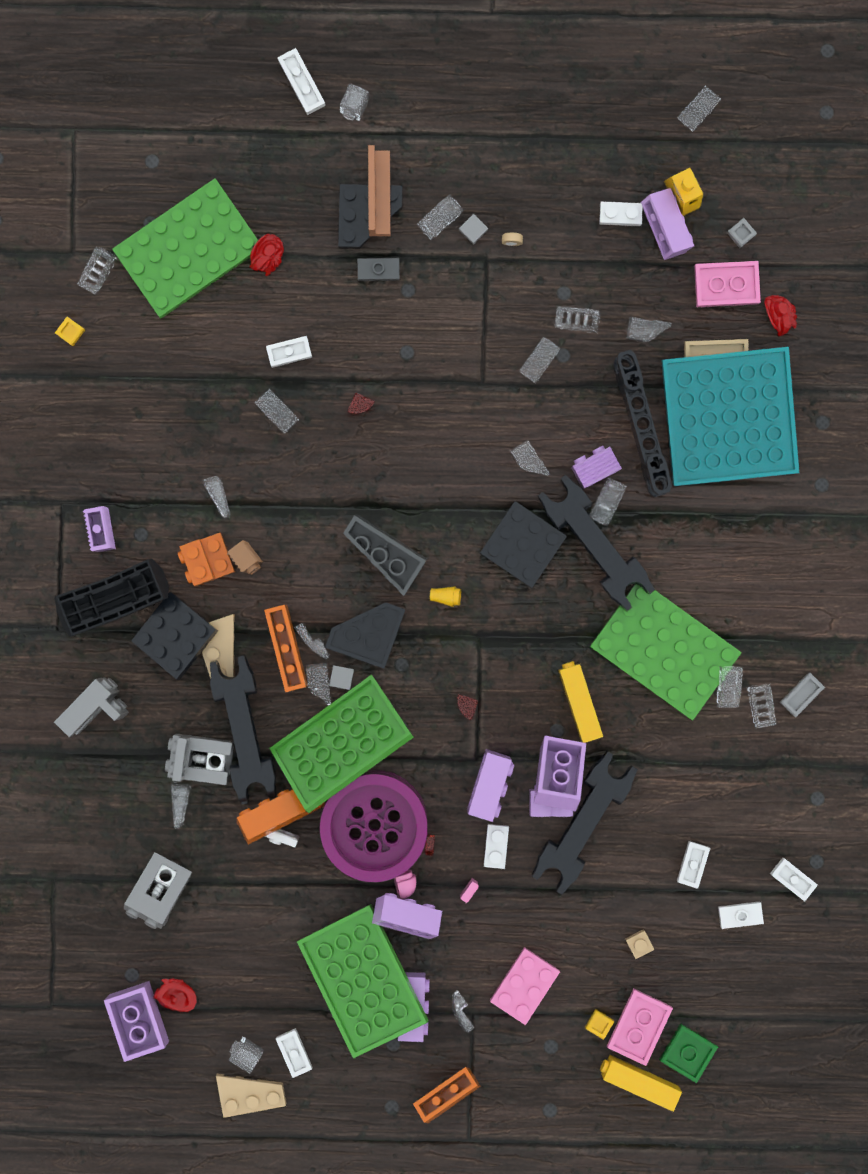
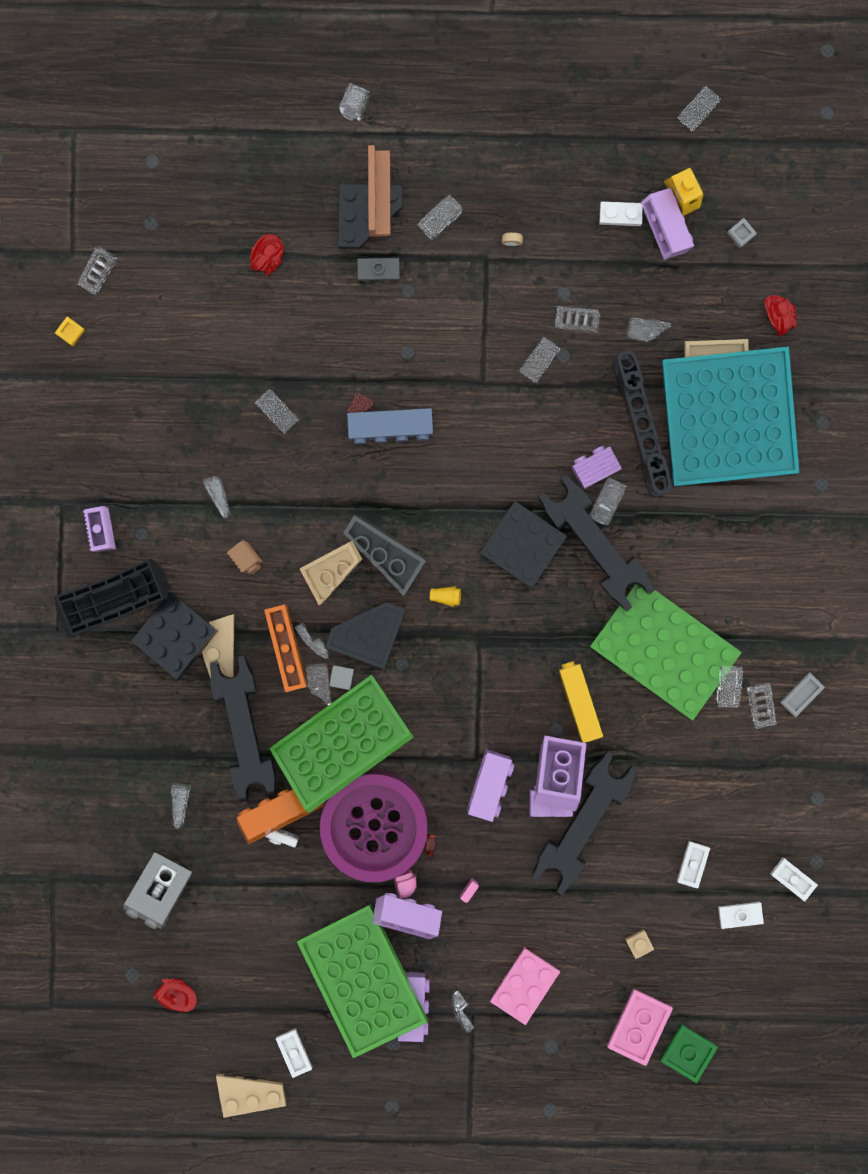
light grey brick [54,677,129,737] -> none
lavender brick [104,981,169,1062] -> none
bright green plate [112,178,258,319] -> none
light grey brick [165,734,234,785] -> none
orange plate [178,533,235,586] -> none
clear brick [229,1037,264,1074] -> none
white plate [266,336,312,368] -> none
white plate [278,48,326,115] -> none
orange brick [413,1067,481,1123] -> none
clear red tile [457,694,478,720] -> none
light grey tile [459,214,488,245] -> none
white plate [484,824,509,869] -> none
clear slope [510,440,550,476] -> none
yellow tile [585,1009,614,1040] -> none
yellow brick [600,1055,682,1112] -> none
bright pink plate [694,261,761,307] -> none
none -> tan wing [300,541,362,606]
none -> sand blue brick [347,408,433,444]

